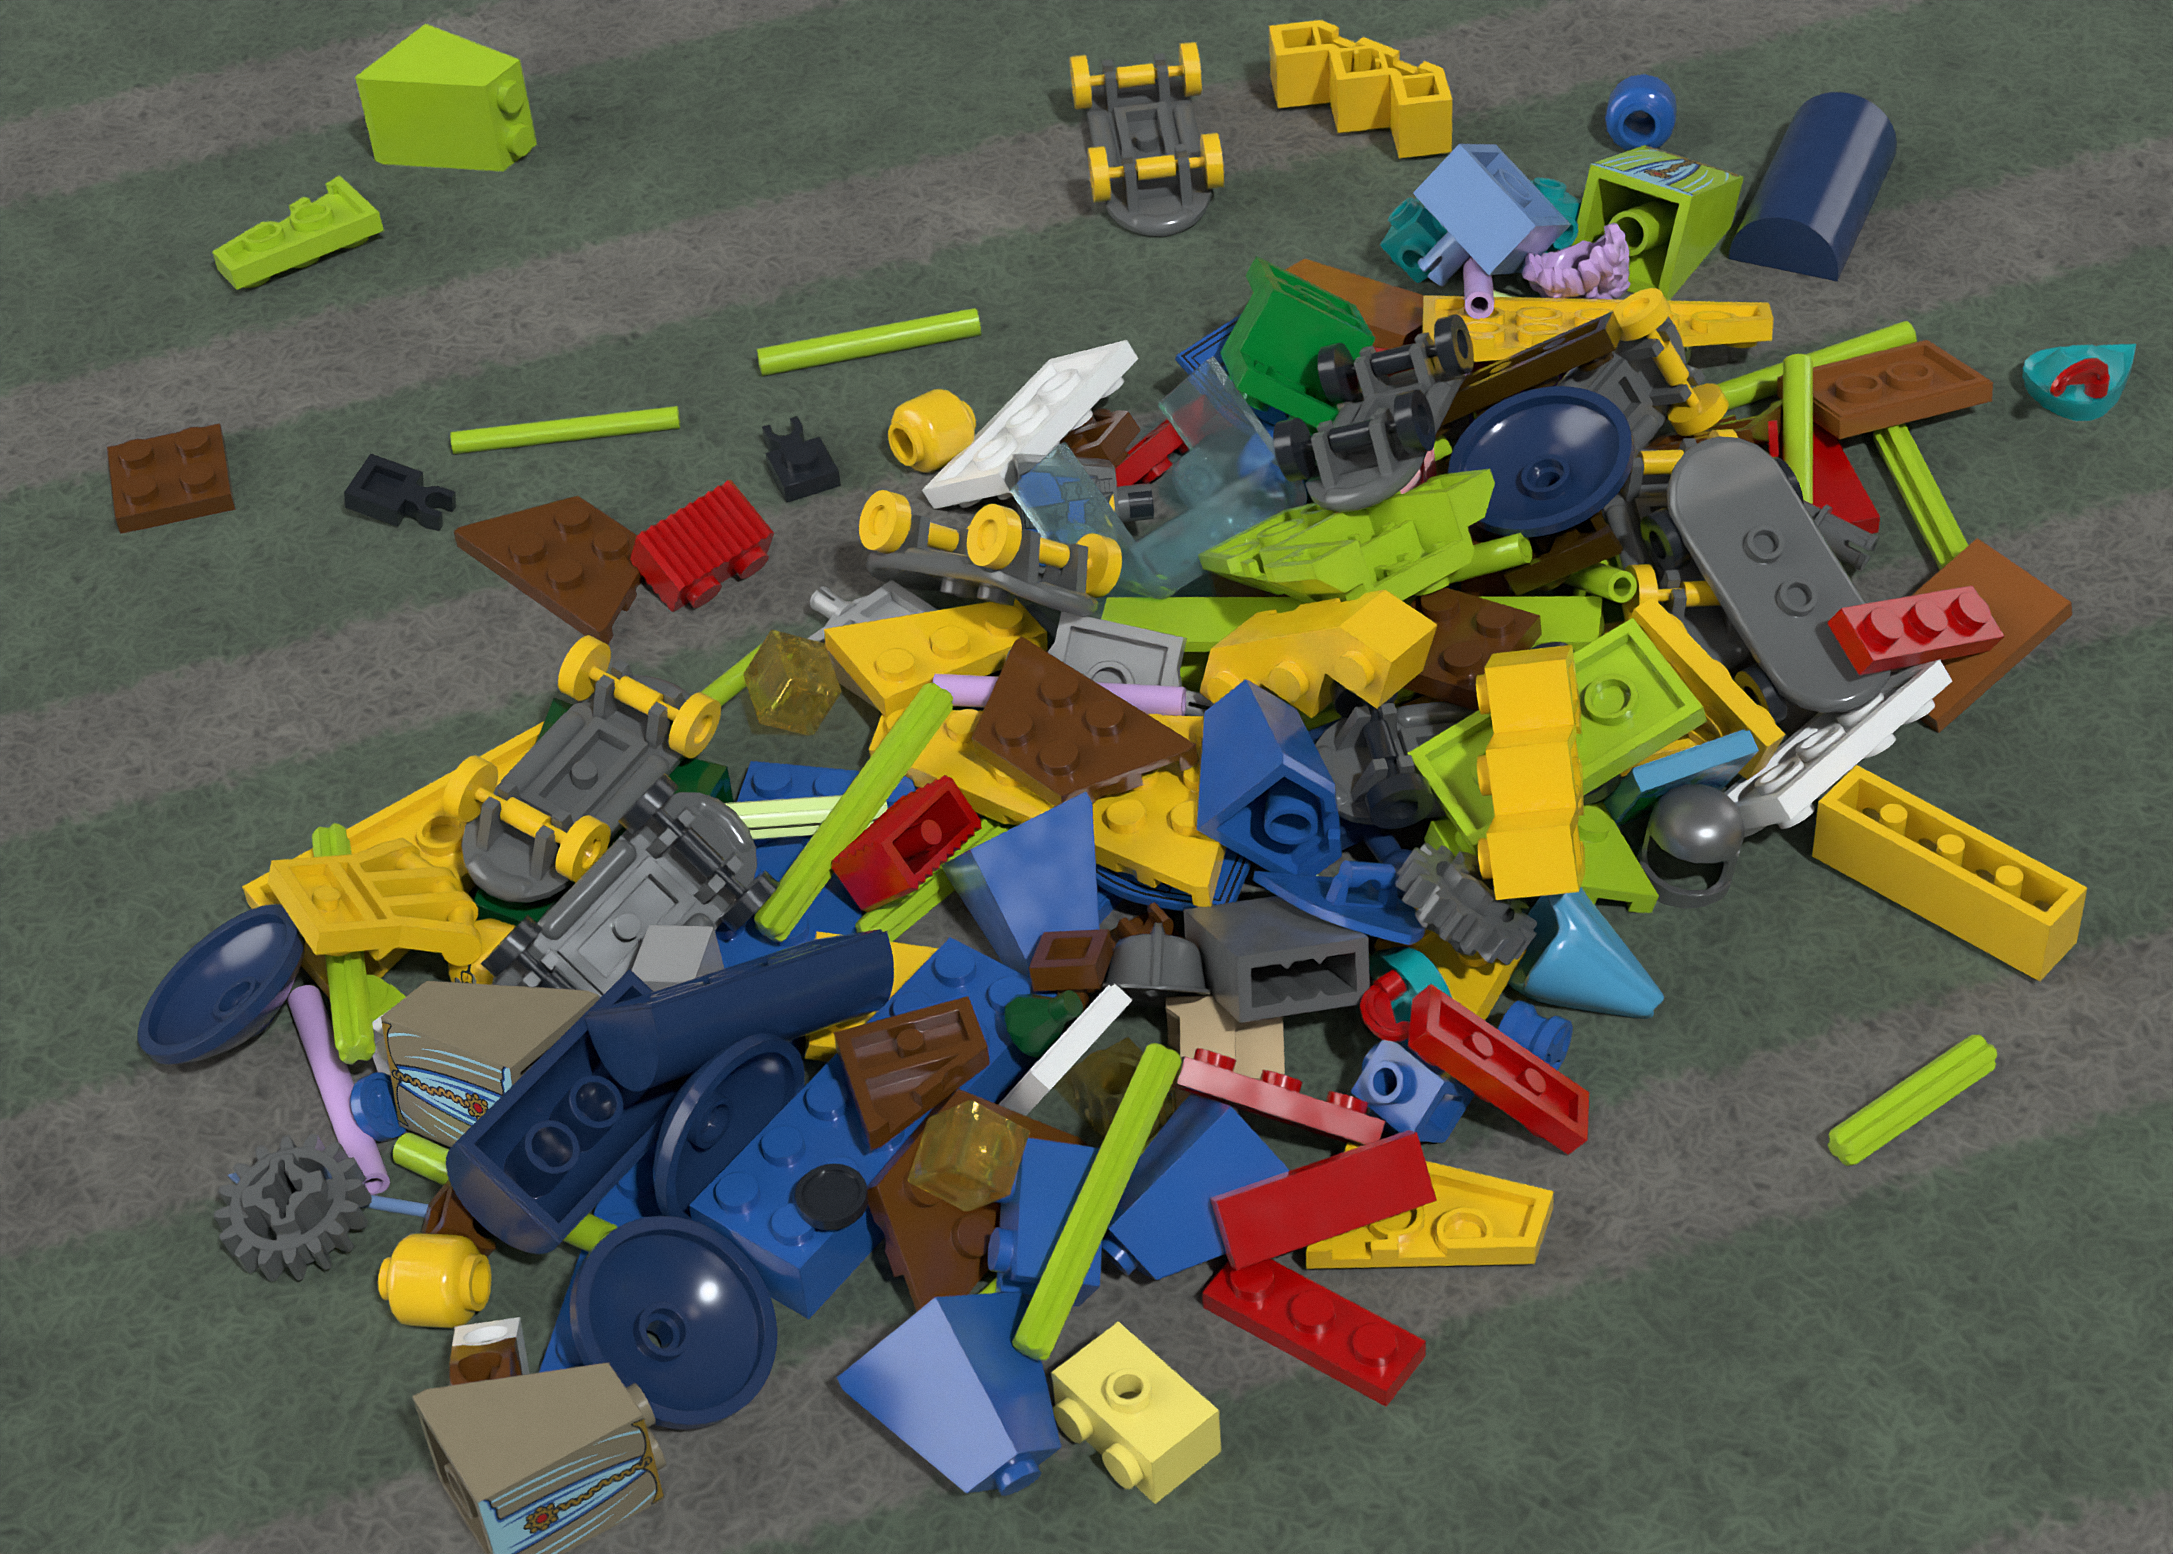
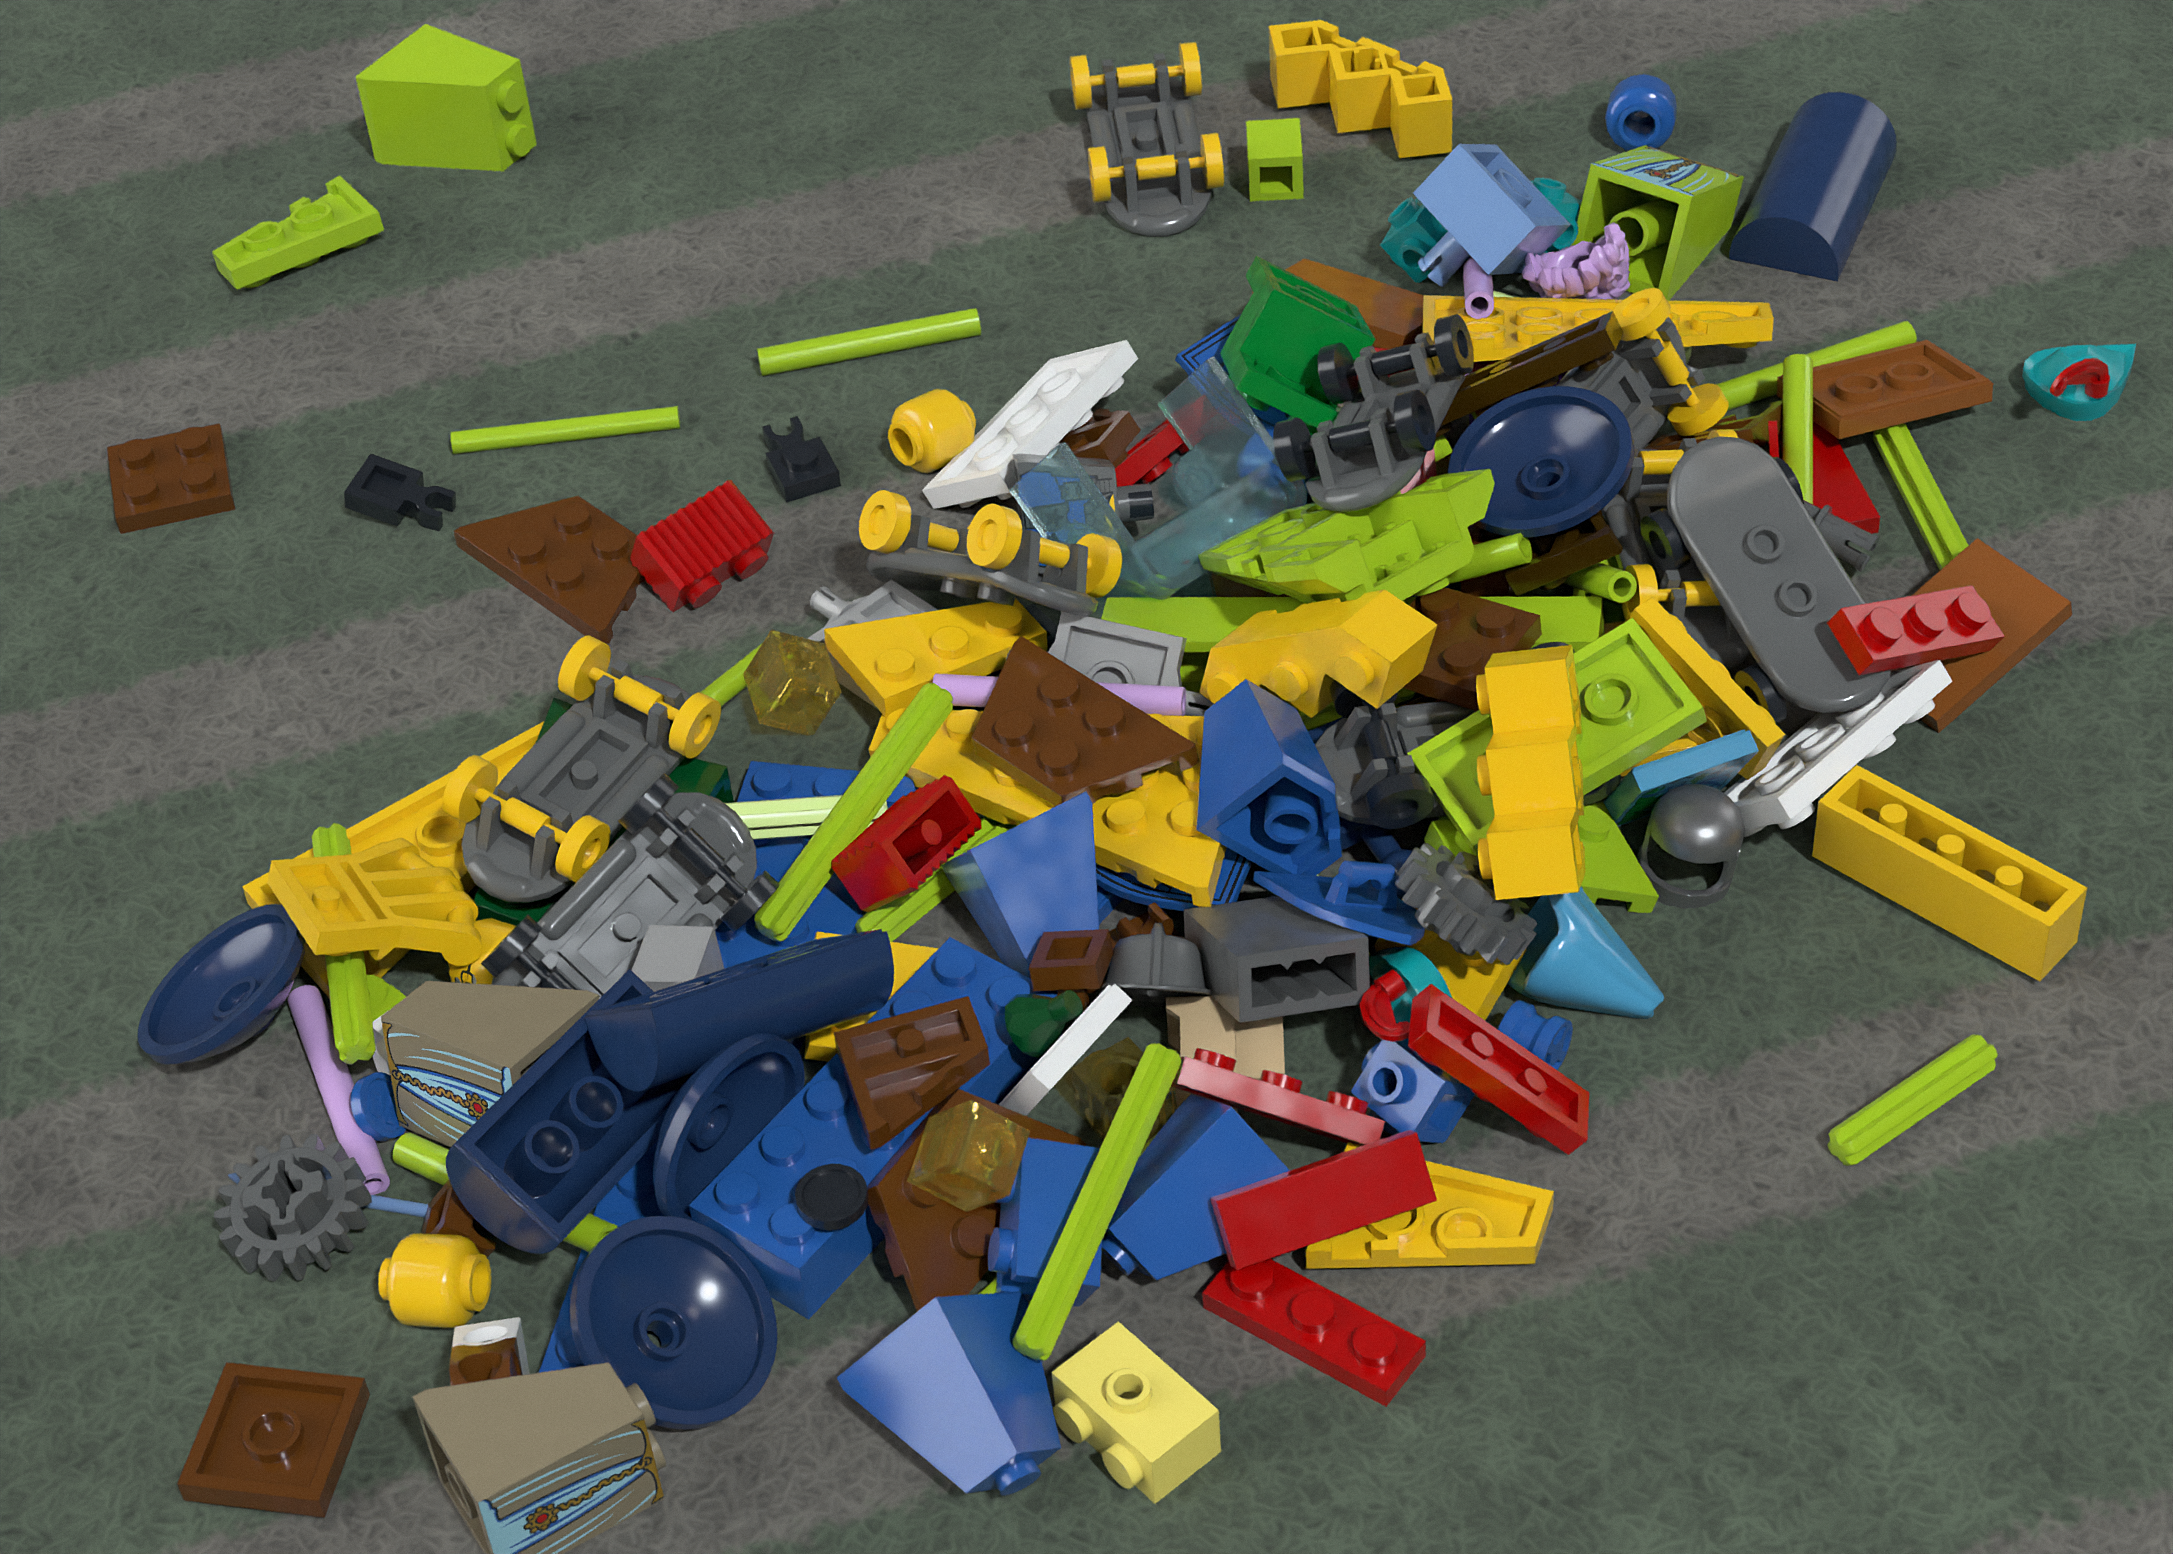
none -> reddish brown plate [177,1362,370,1518]
none -> lime brick [1246,118,1304,201]

